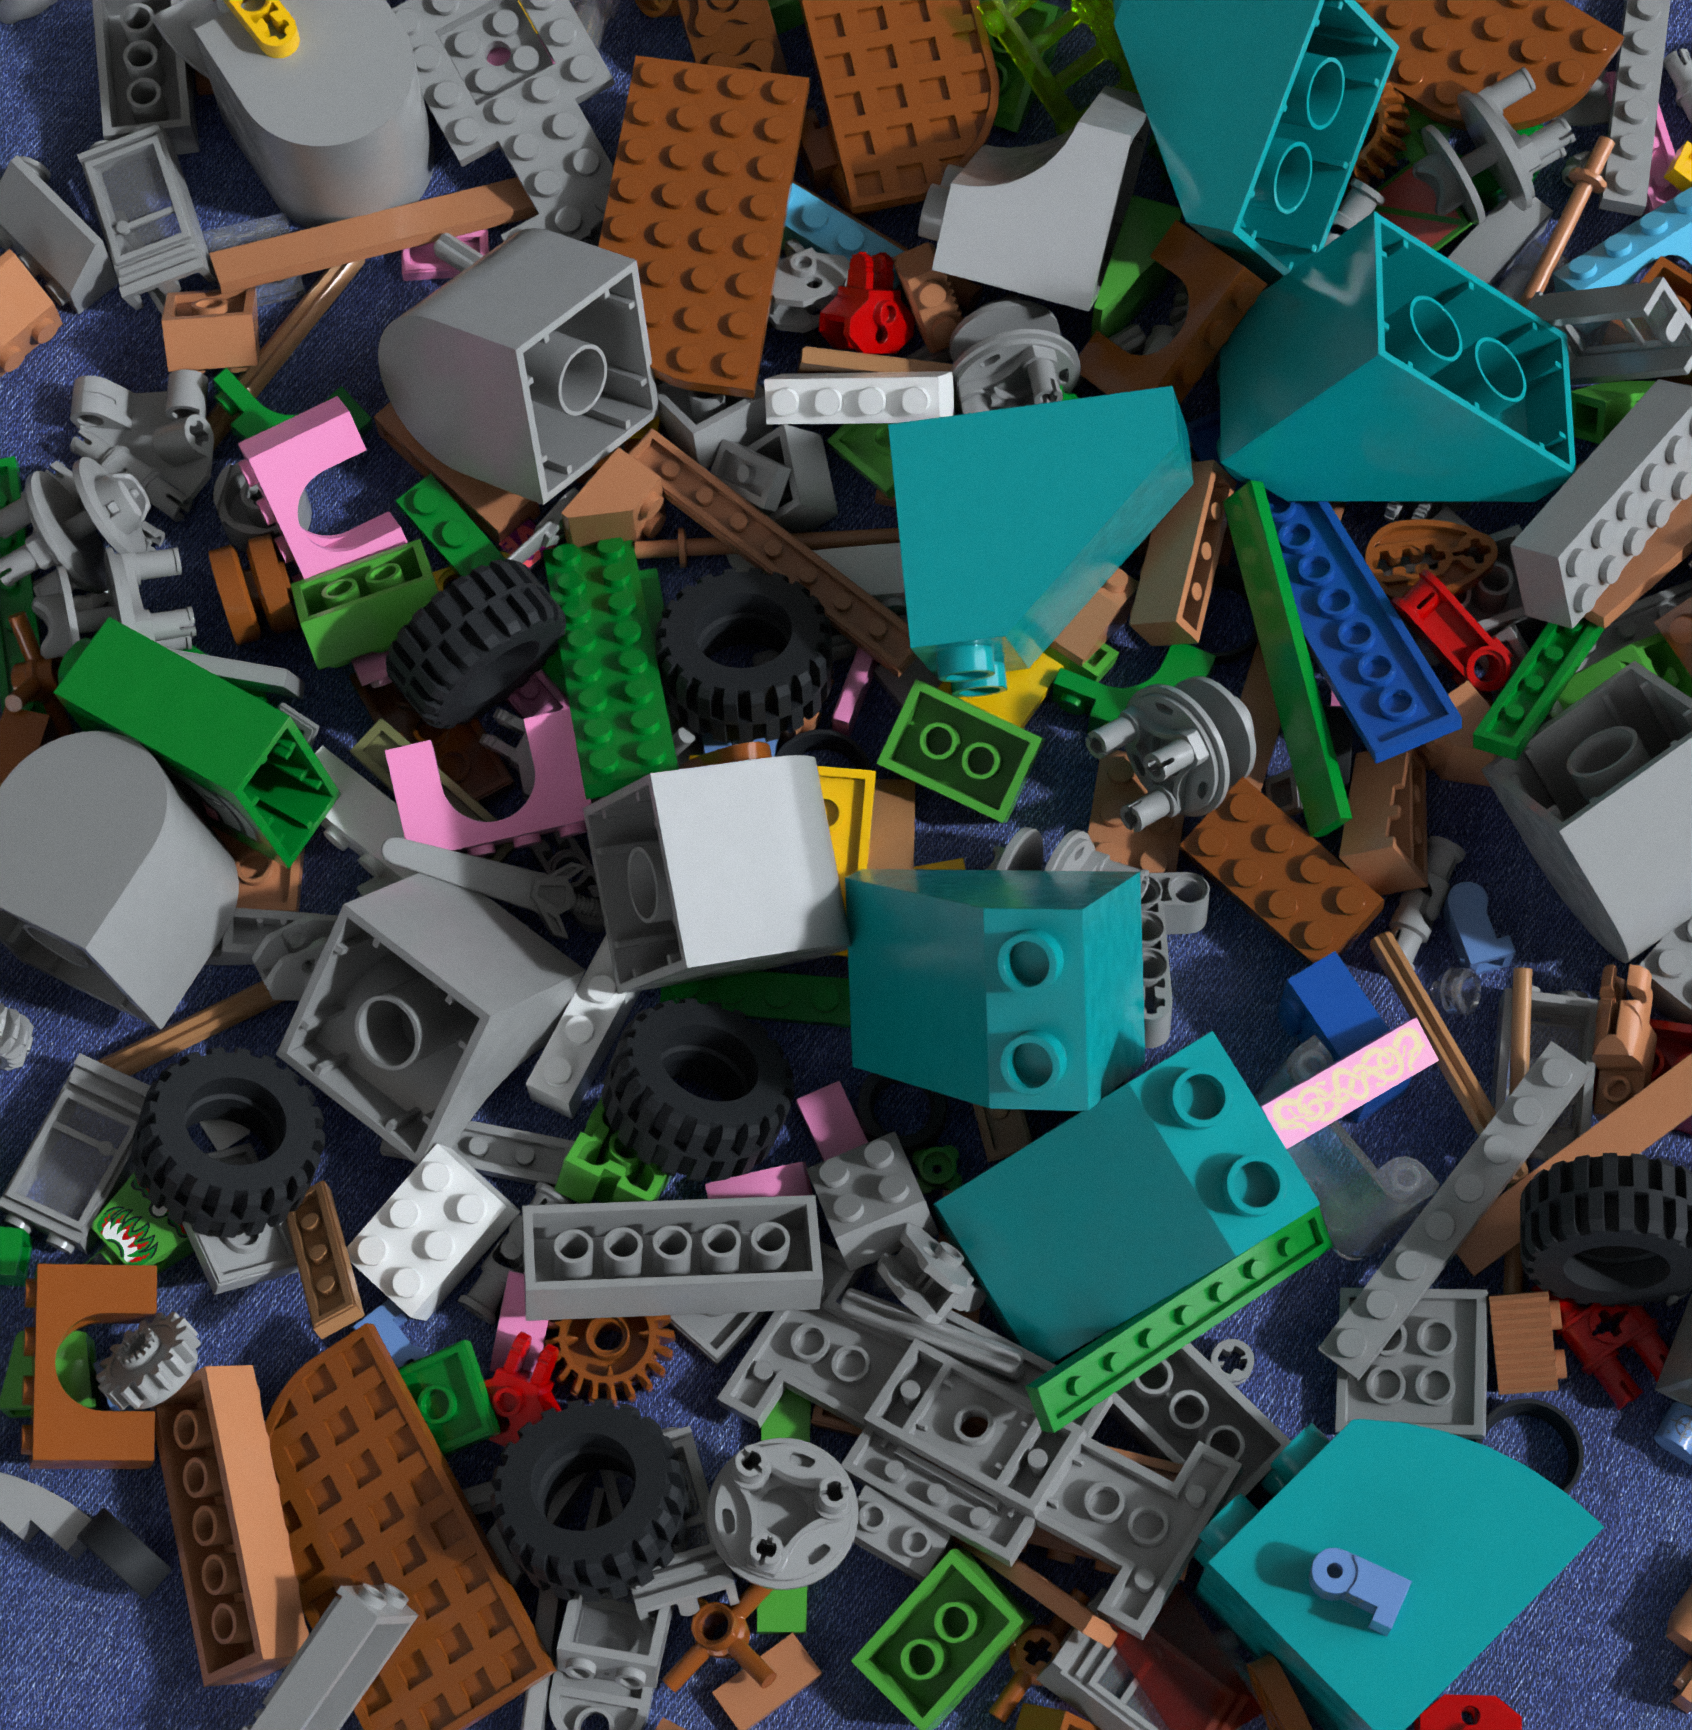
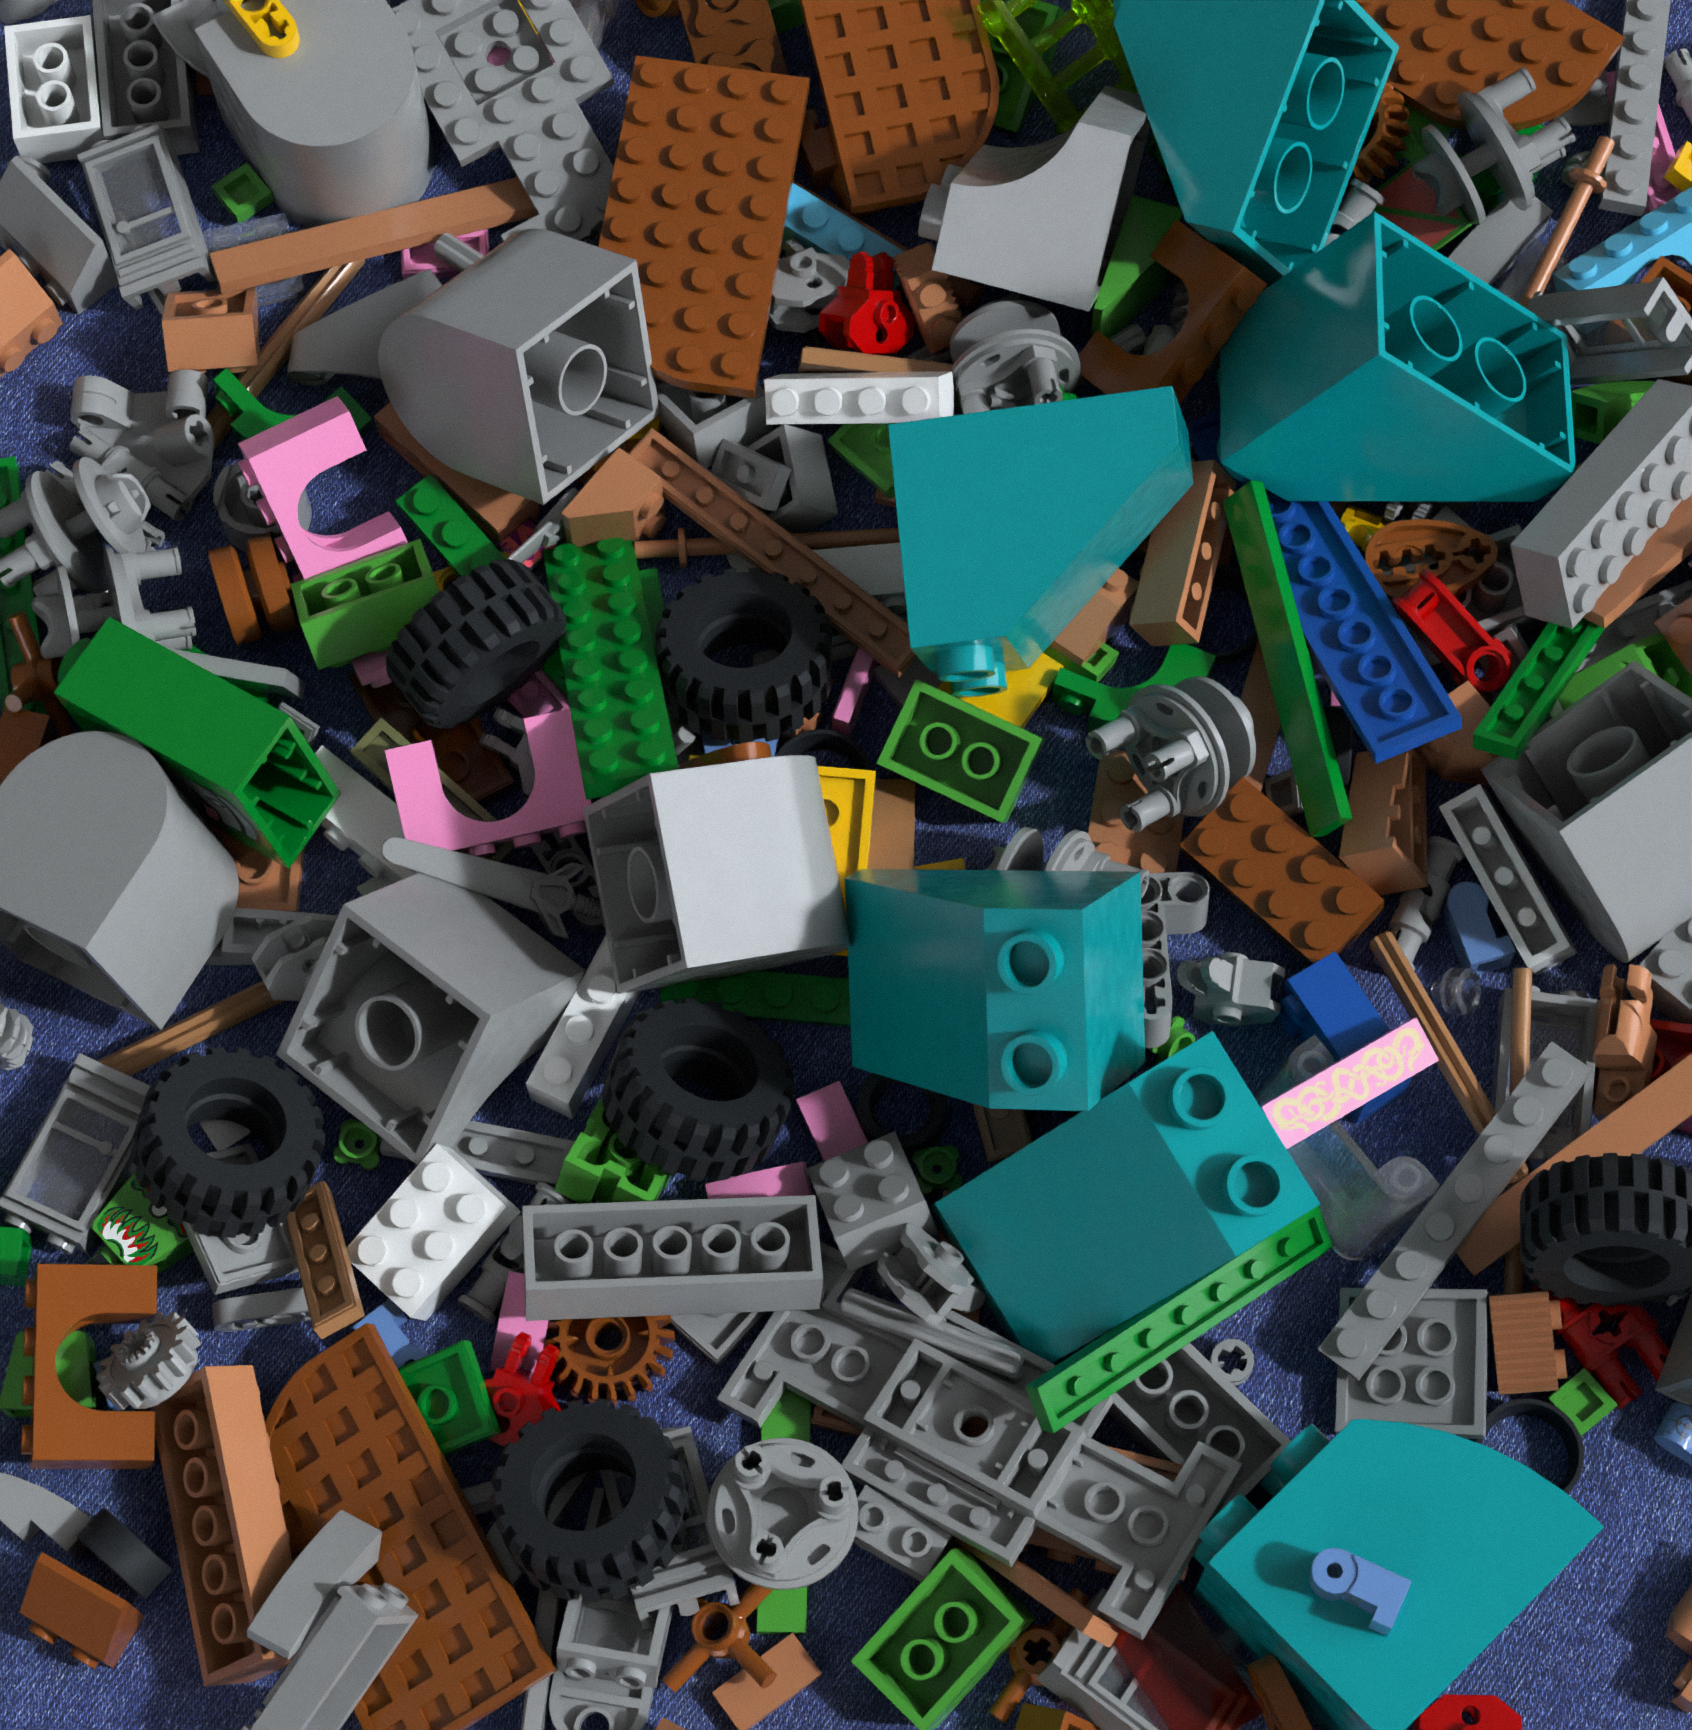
none -> white brick [4,15,105,163]
none -> dark orange slope [19,1552,145,1669]
none -> bright green plate [211,162,274,225]
none -> light grey beam [212,1287,311,1332]
none -> light grey slope [247,1510,382,1660]
none -> light grey panel [286,269,442,386]
none -> bright green plate [333,1119,382,1170]
none -> bright green plate [1149,1016,1195,1065]
none -> light grey hinge [1176,952,1285,1027]
none -> yellow plate [1340,504,1391,552]
none -> white brick [1439,784,1578,975]
none -> bright green plate [1545,1368,1617,1437]

